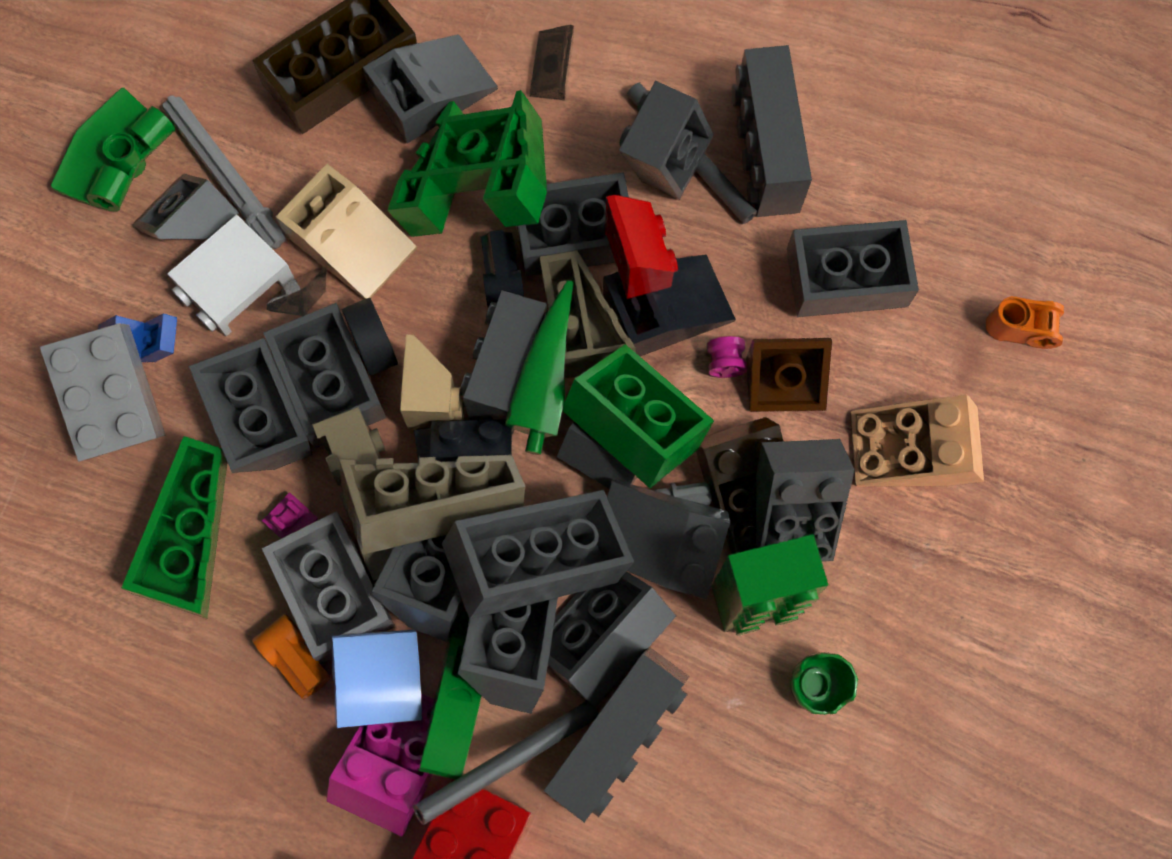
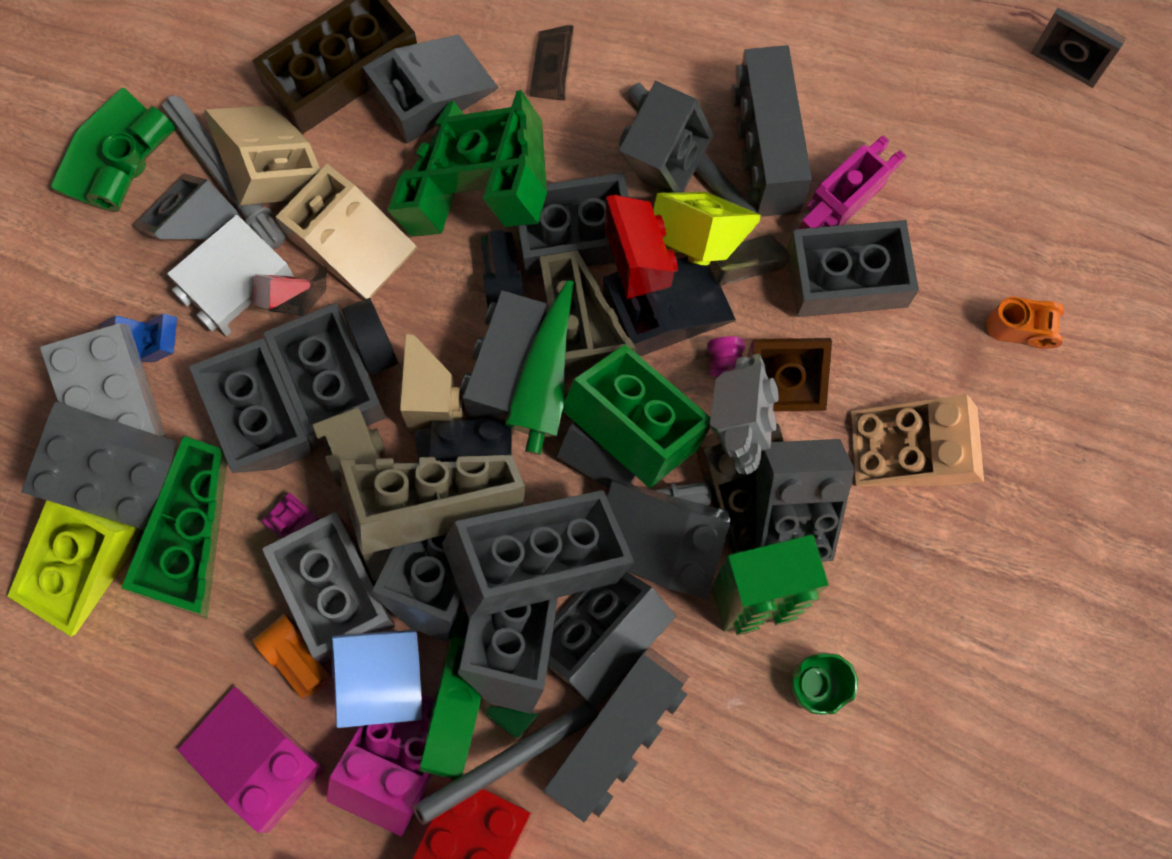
none -> neon yellow slope [7,500,141,637]
none -> dark grey brick [21,402,176,530]
none -> dark pink slope [178,686,326,833]
none -> tan slope [204,106,320,206]
none -> slope [252,274,310,309]
none -> dark green slope [487,706,539,741]
none -> neon yellow slope [653,191,761,265]
none -> clear smoke slope [709,234,791,286]
none -> light grey hinge [710,354,779,475]
none -> dark pink hinge [799,135,906,229]
none -> dark grey slope [1031,8,1126,88]

